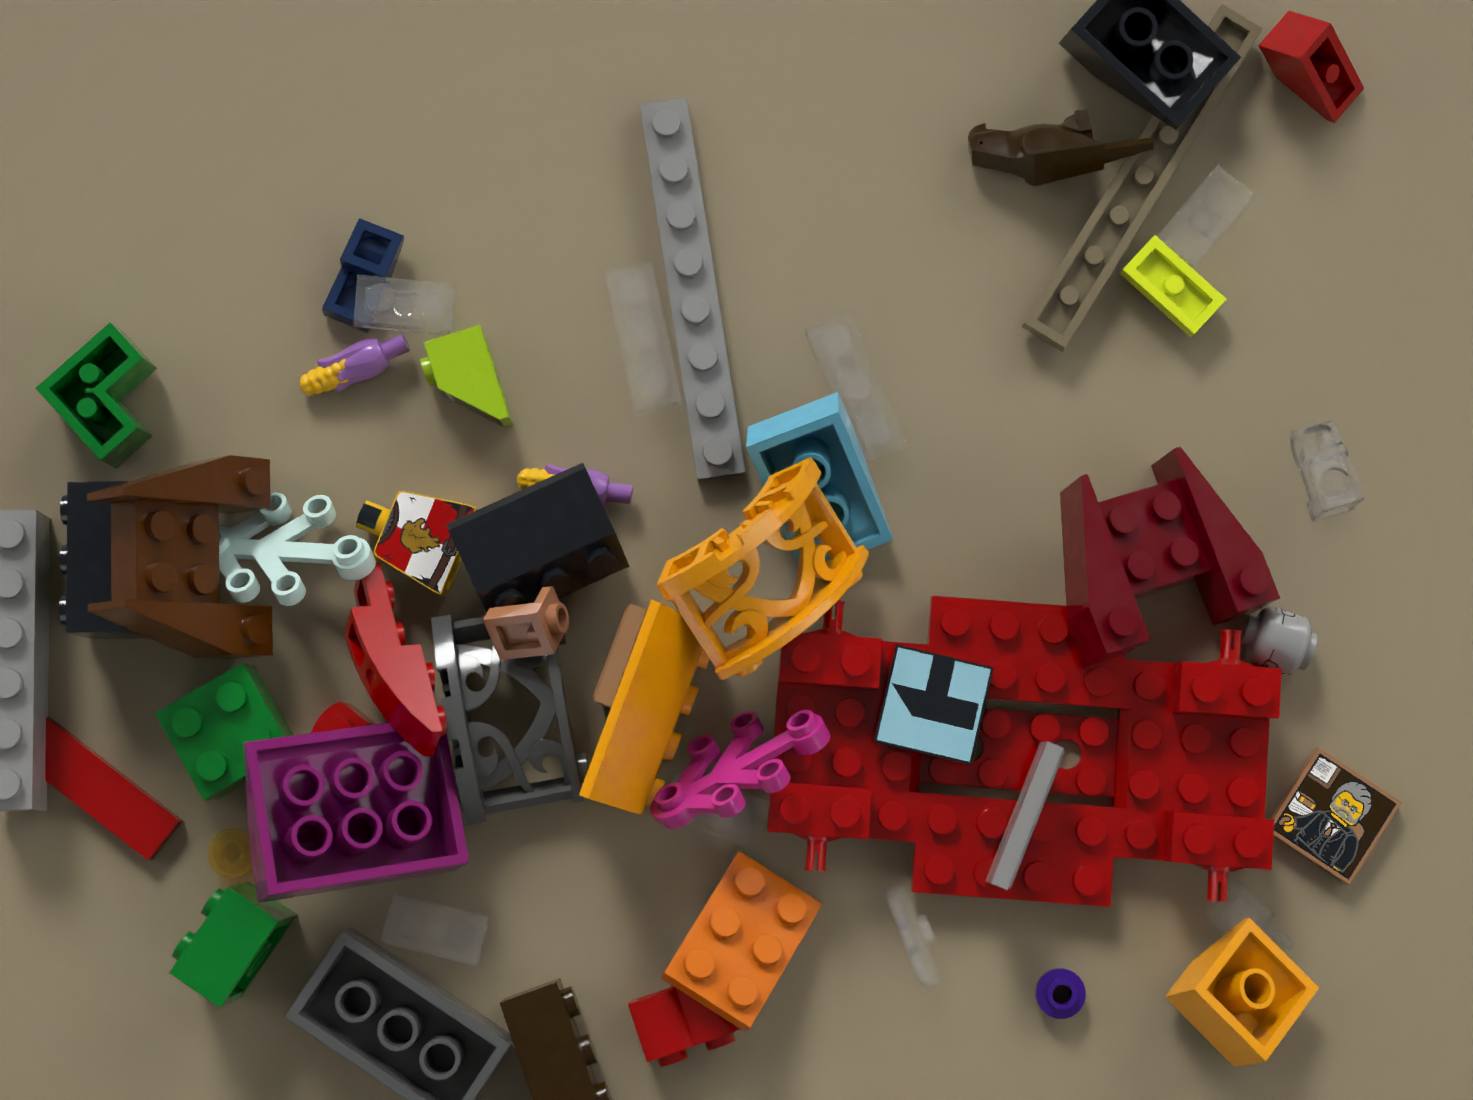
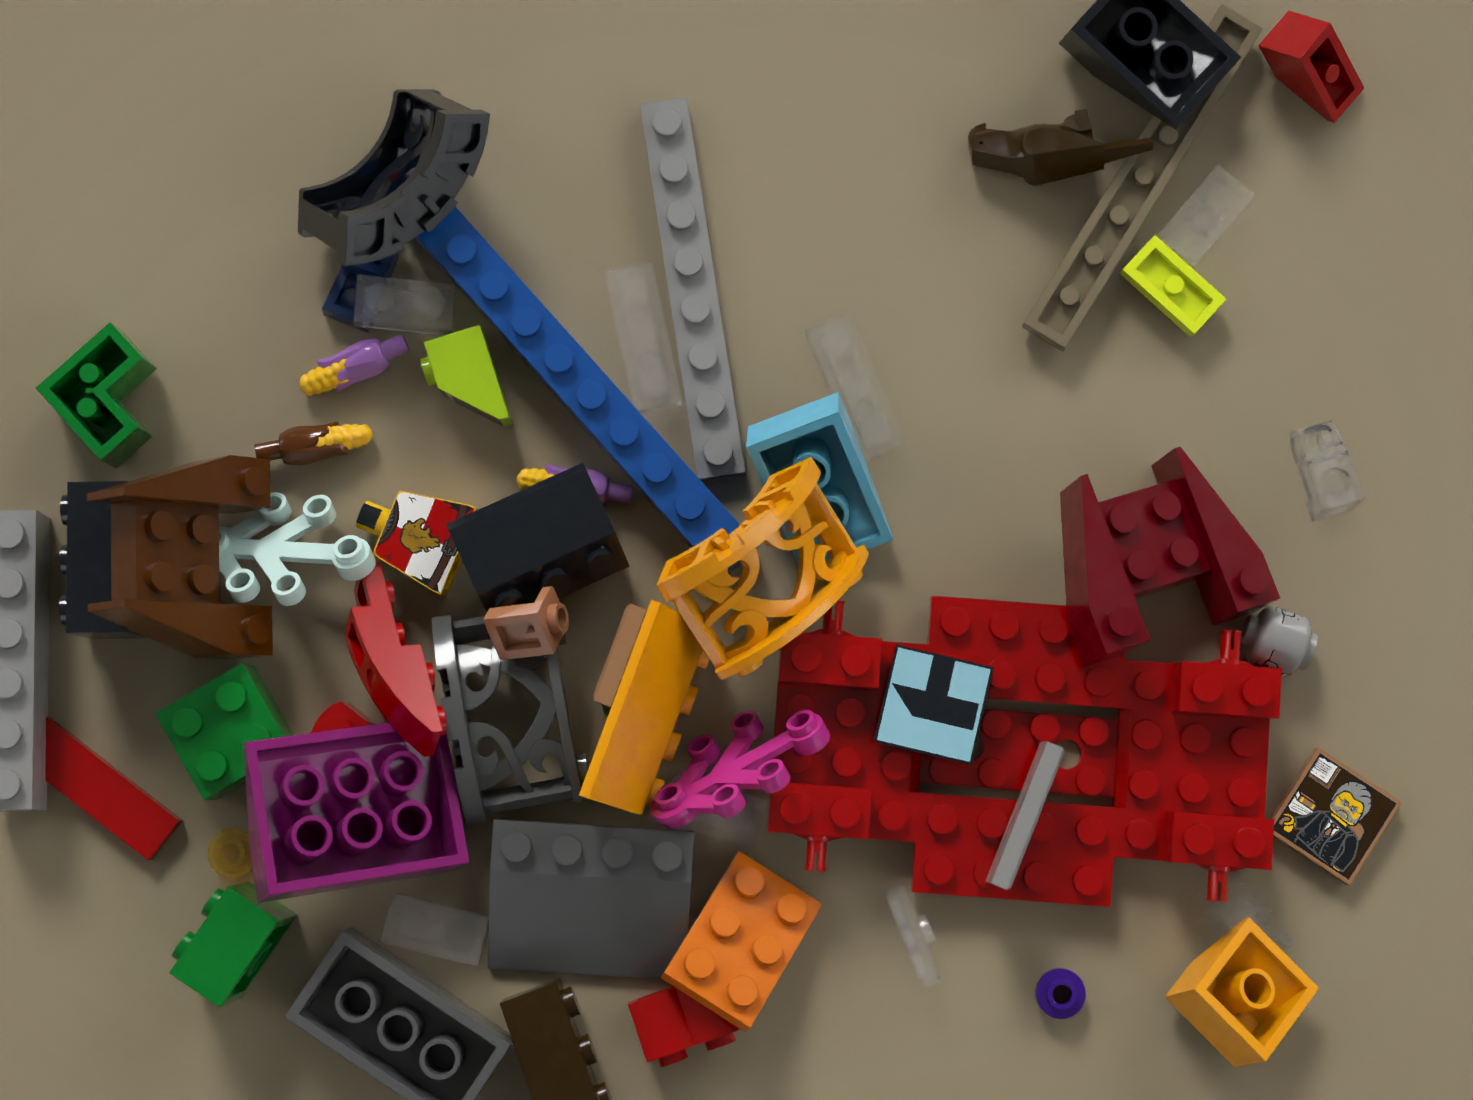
none -> reddish brown piece [254,421,373,466]
none -> black fence [298,89,490,266]
none -> blue brick [414,206,758,575]
none -> dark grey slope [488,819,695,979]

